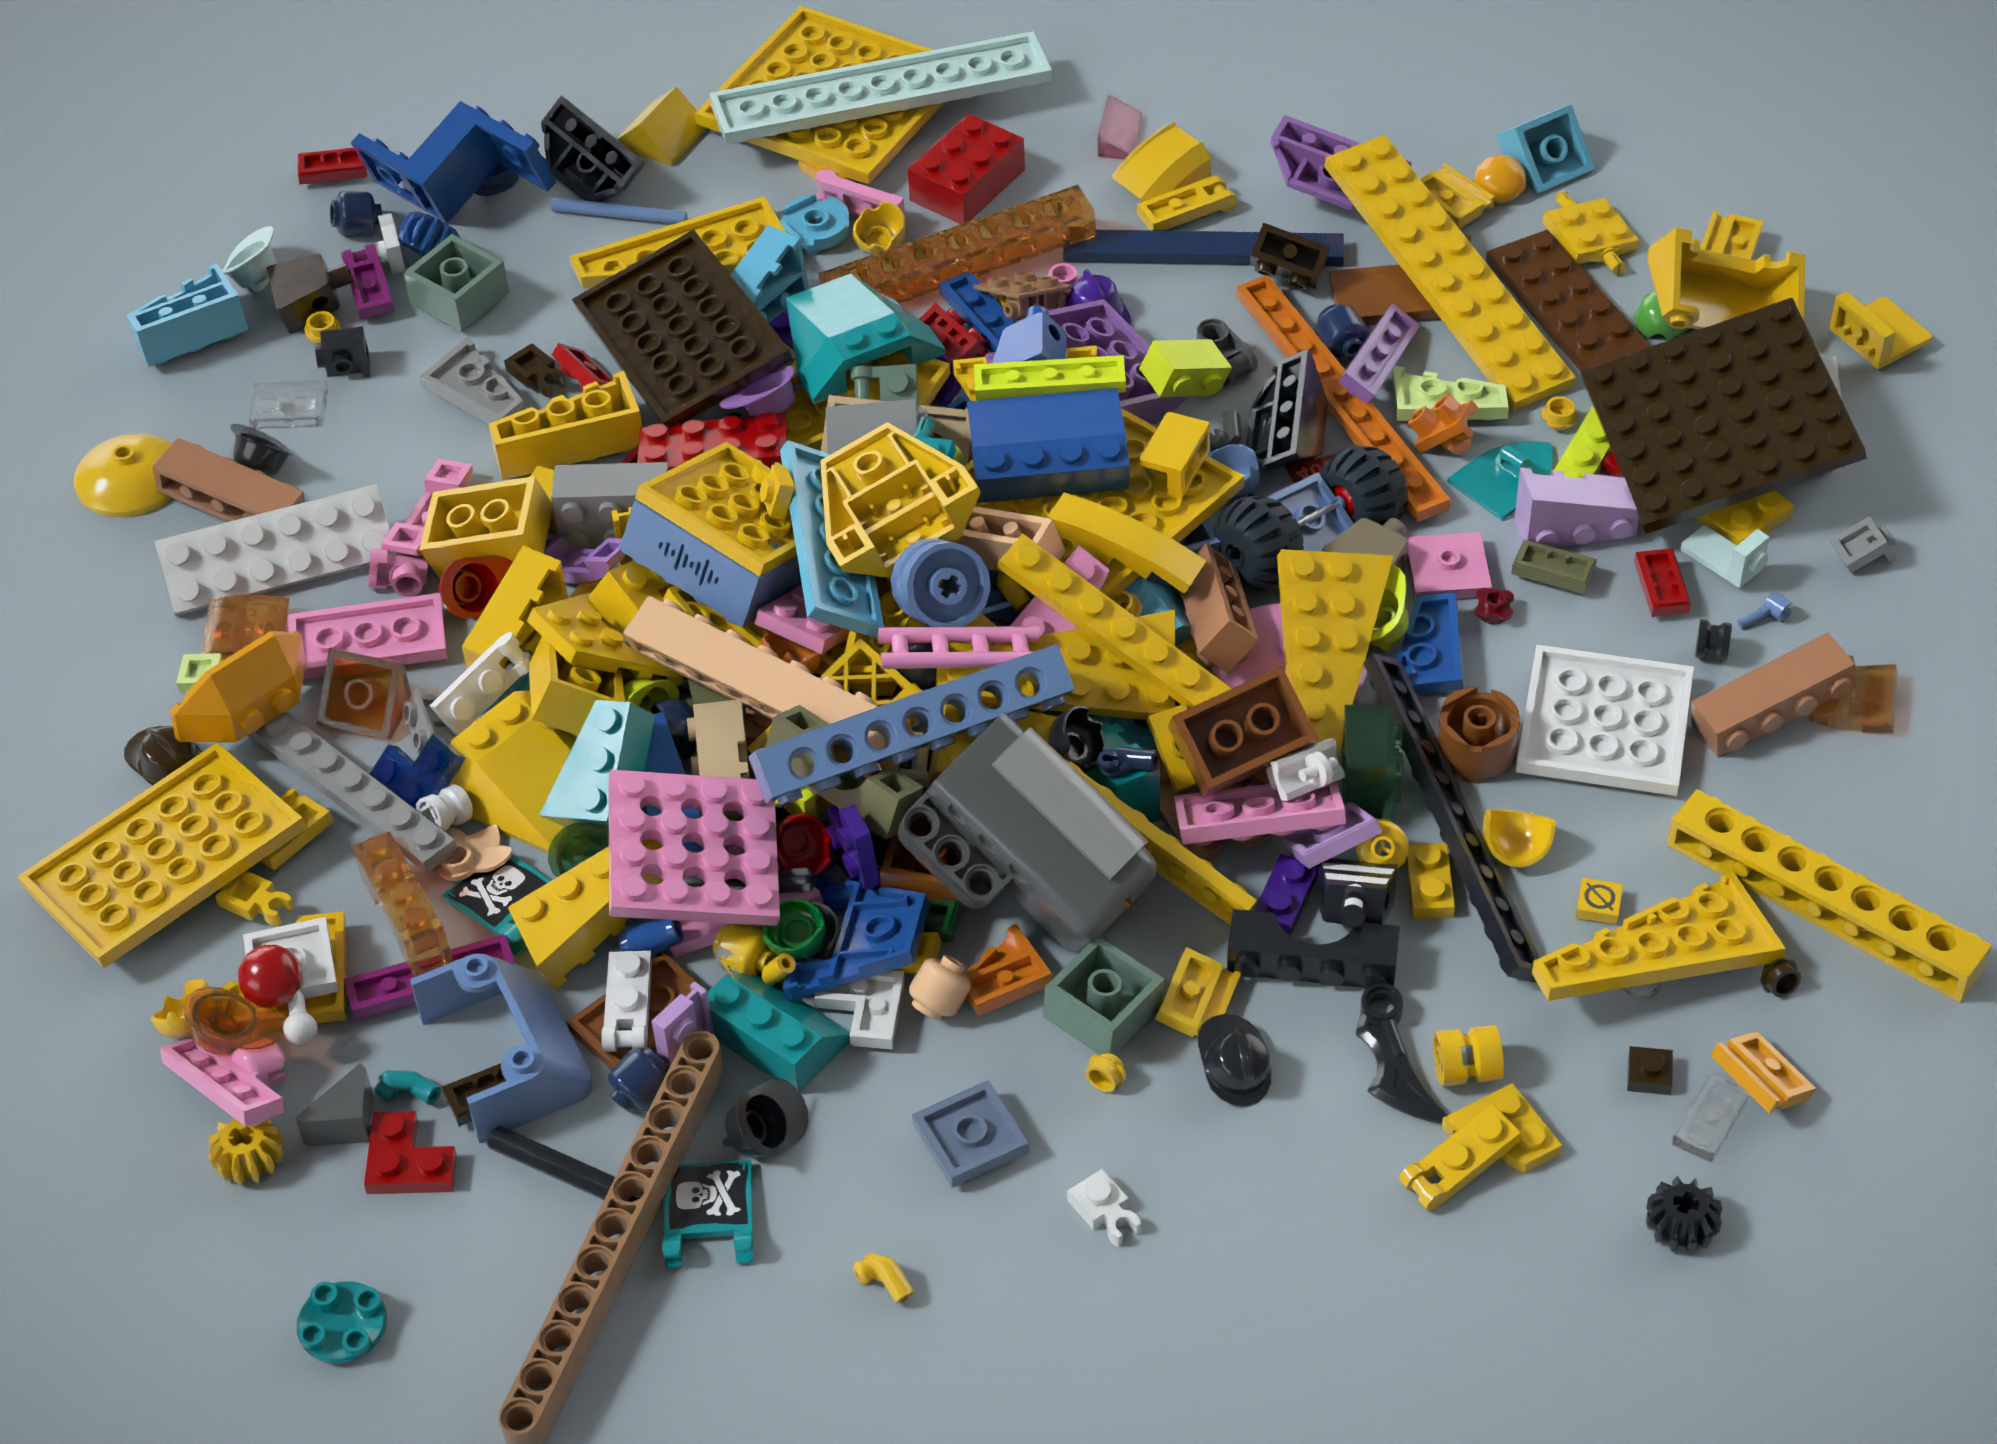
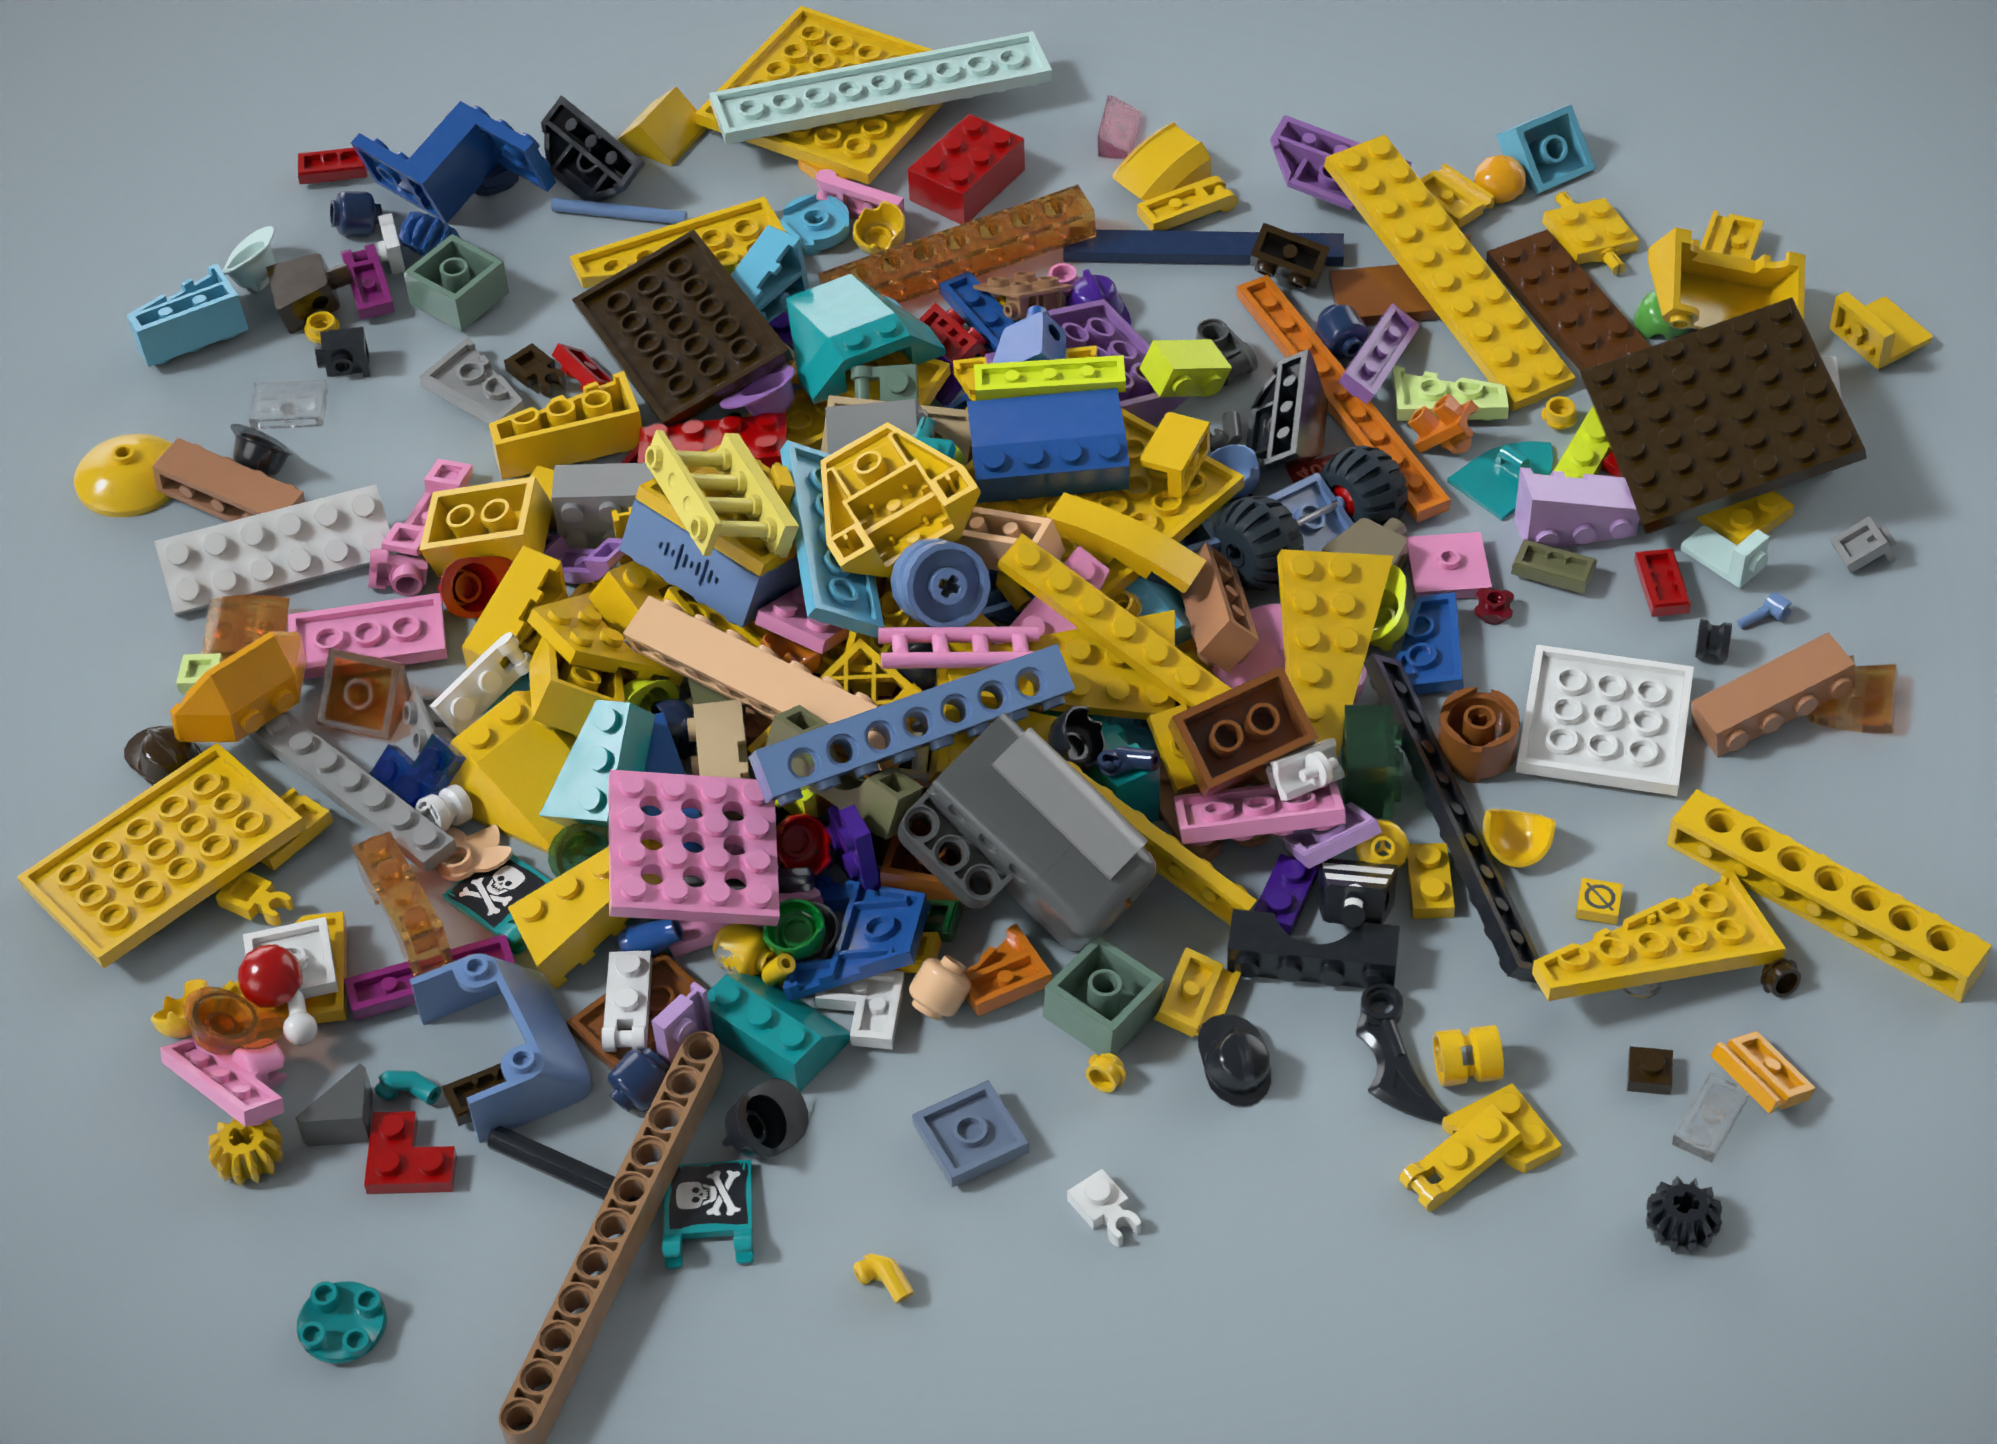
none -> light yellow fence [645,430,799,558]

